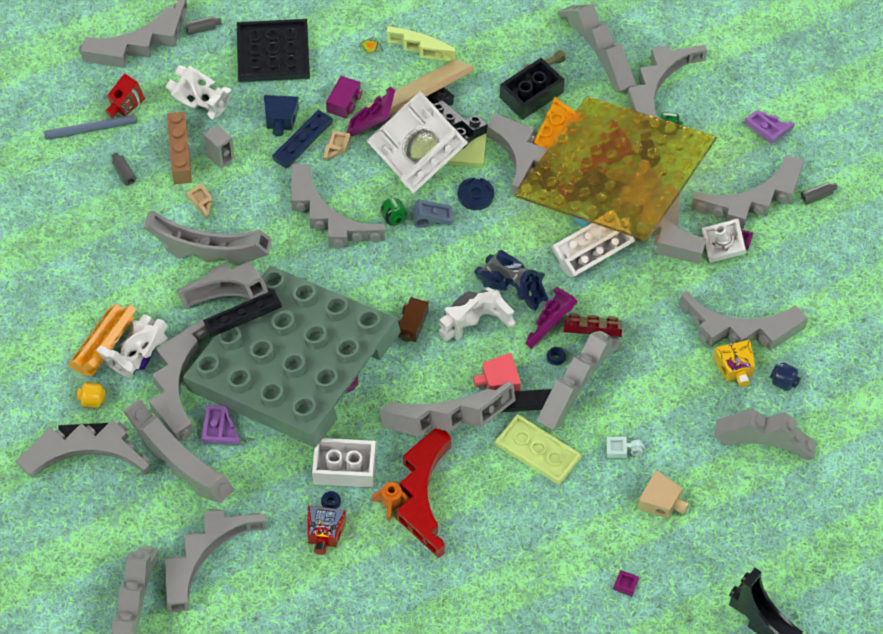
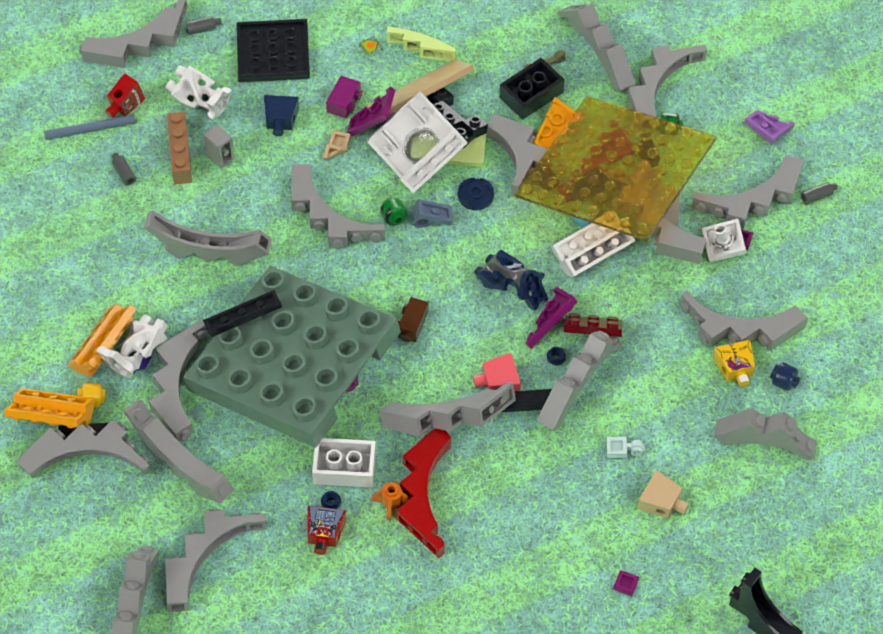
light grey arch [177,261,268,308] -> none
tan slope [186,183,212,218] -> none
medium lavender wing [202,405,241,445] -> none
dark blue plate [272,109,333,169] -> none
white hips [439,287,516,342] -> none
yellowish green tile [494,414,582,486] -> none
none -> light orange brick [4,388,94,428]

